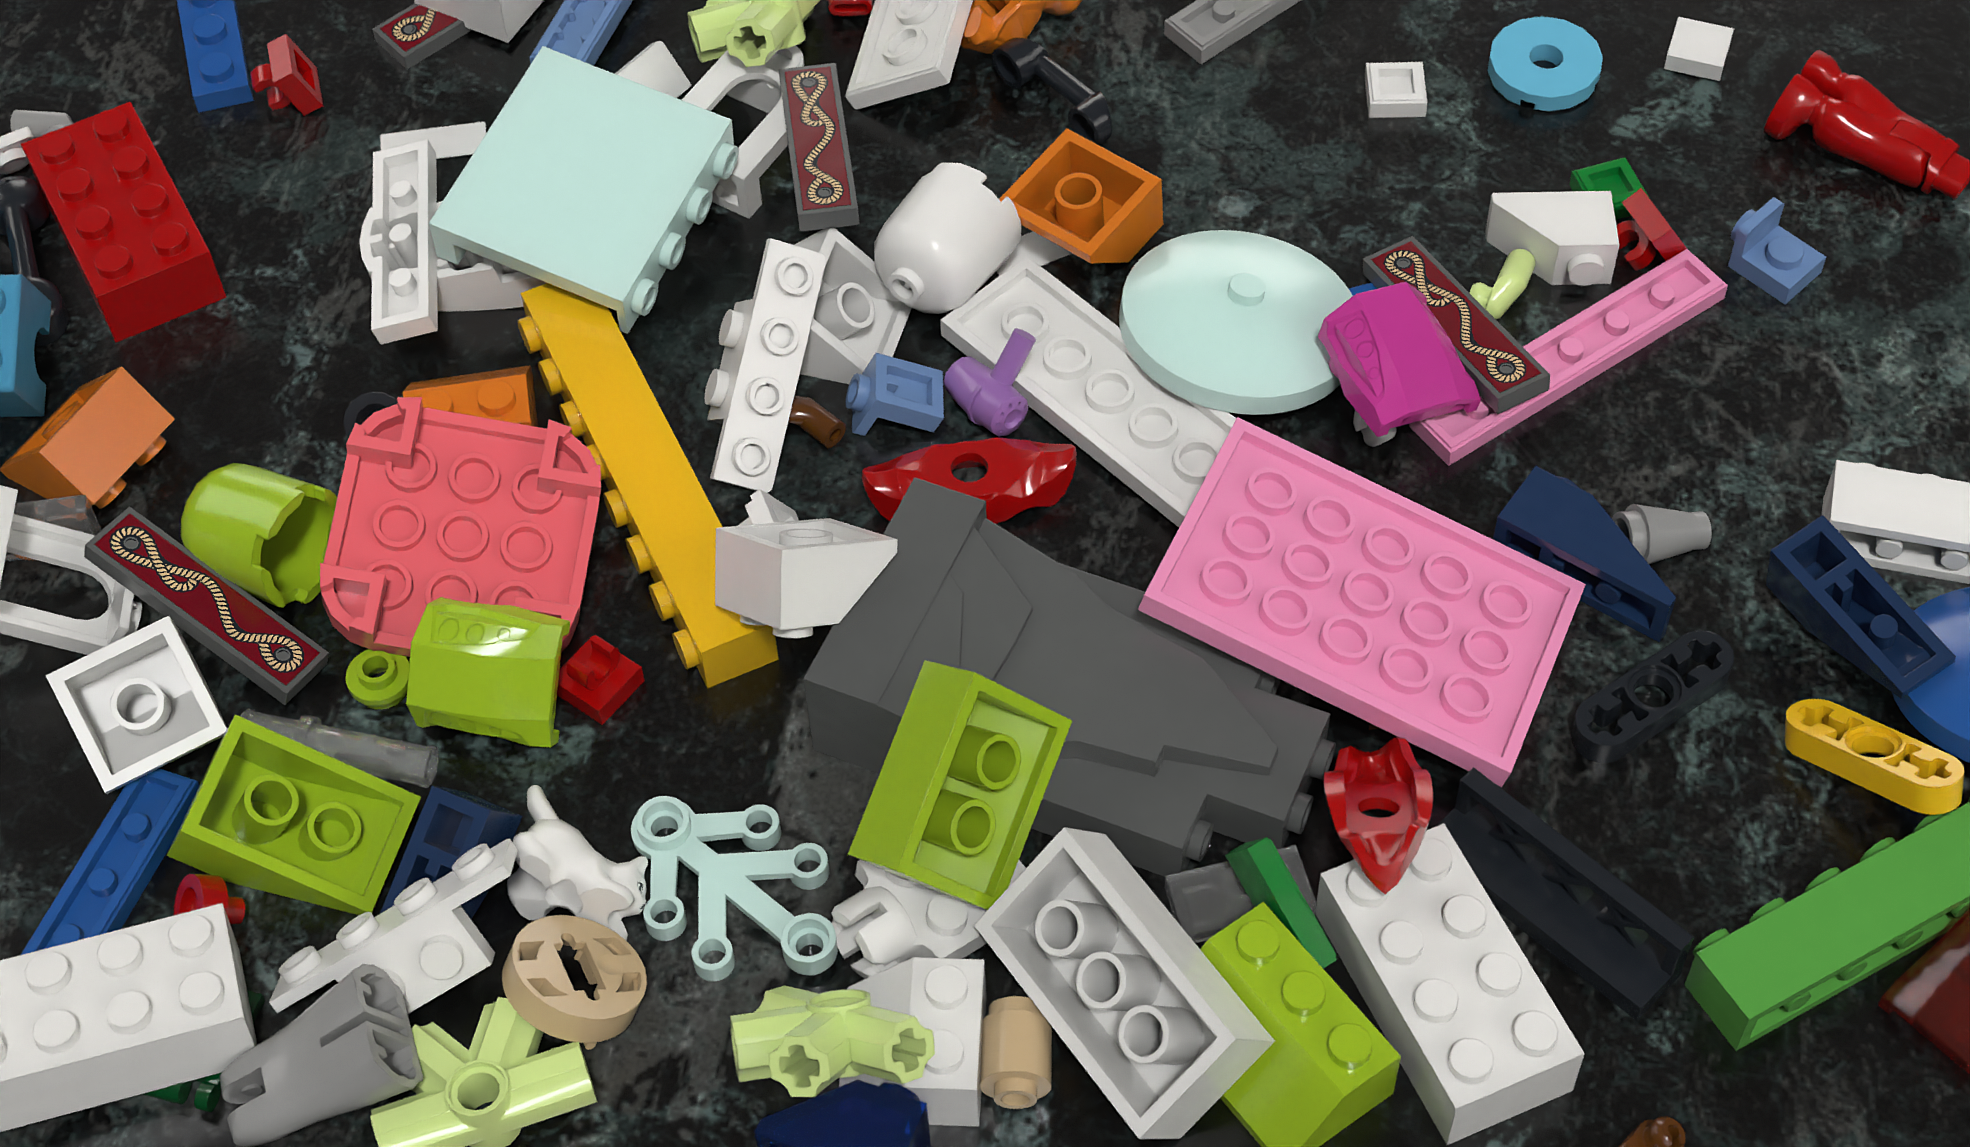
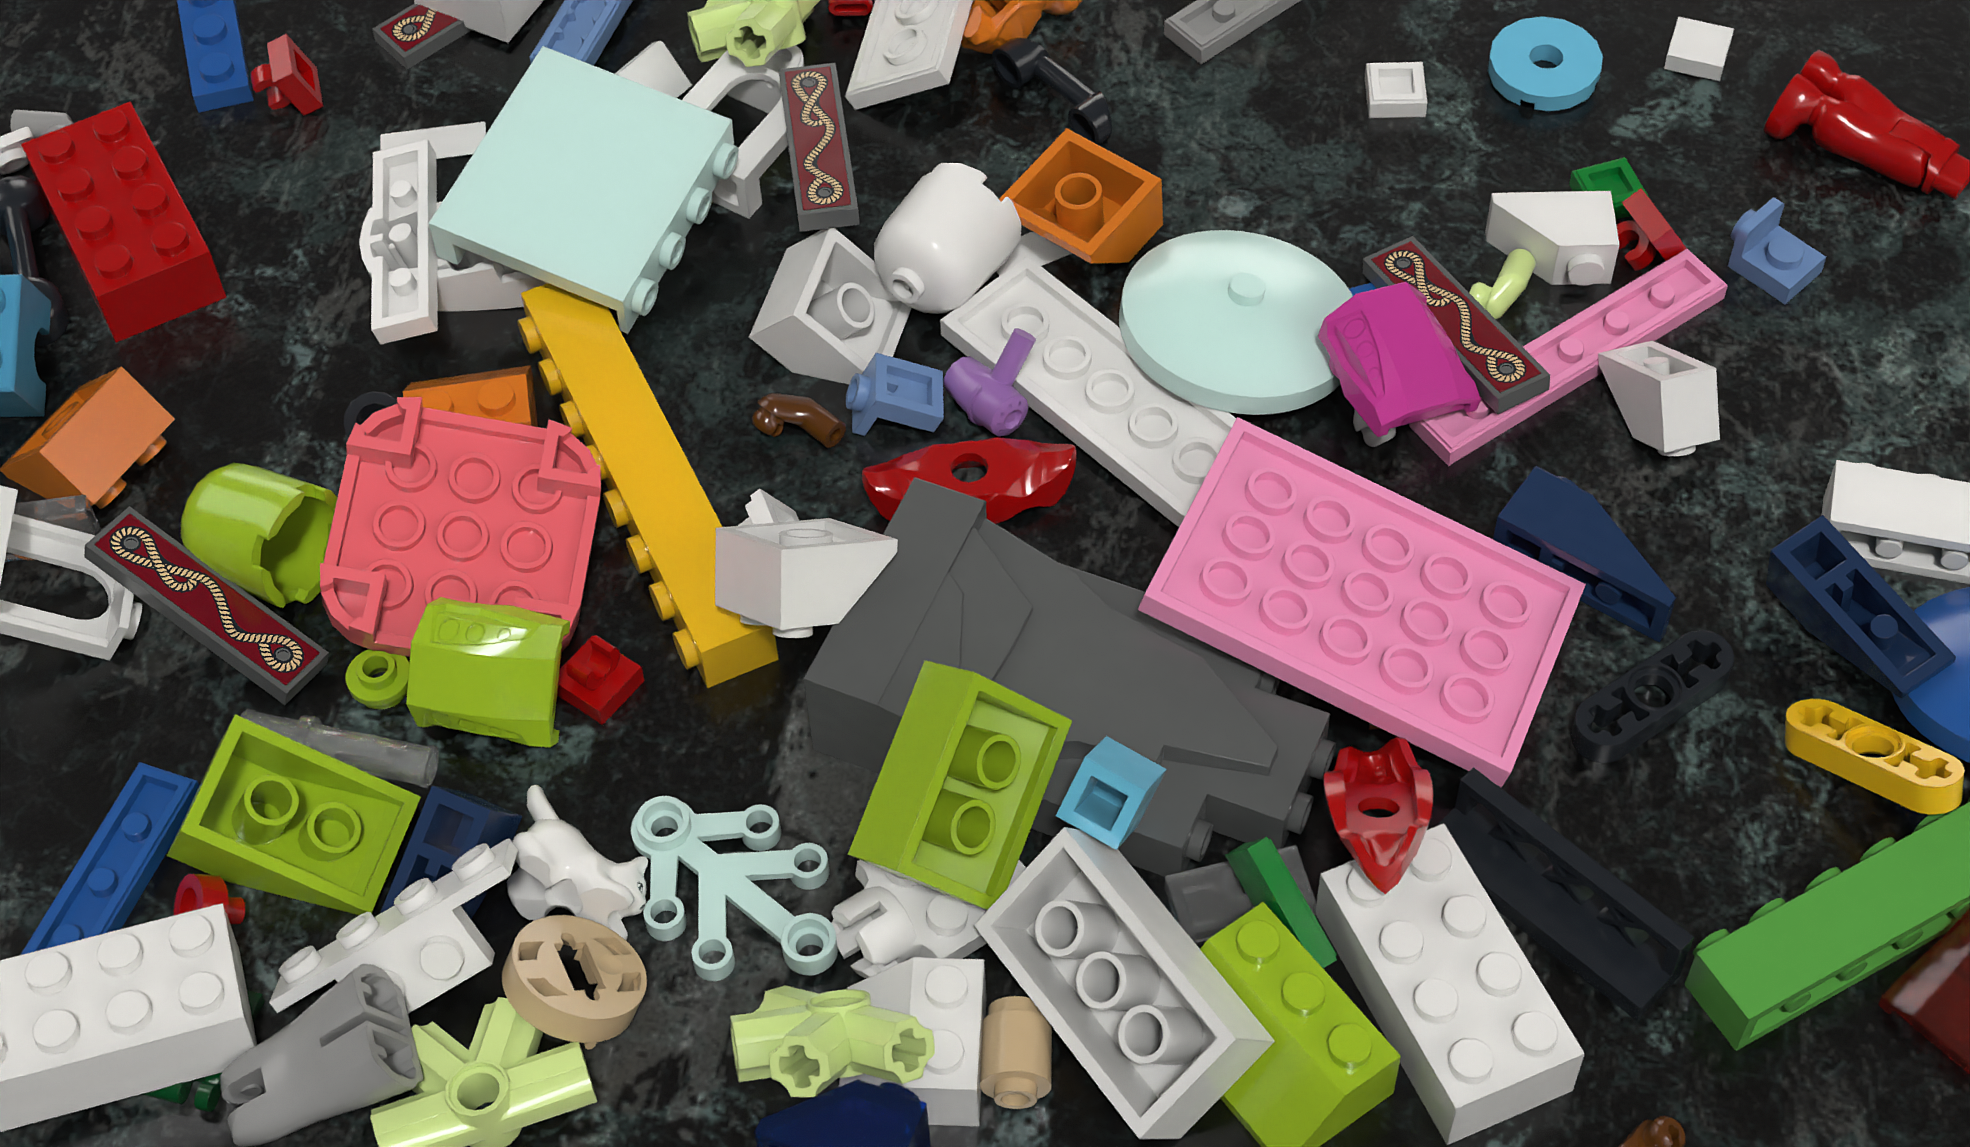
white slope [46,616,227,794] -> none
white bracket [705,238,827,493] -> none
light grey cone [1612,504,1712,564] -> none
none -> medium azure brick [1056,736,1167,850]
none -> white slope [1598,341,1720,456]

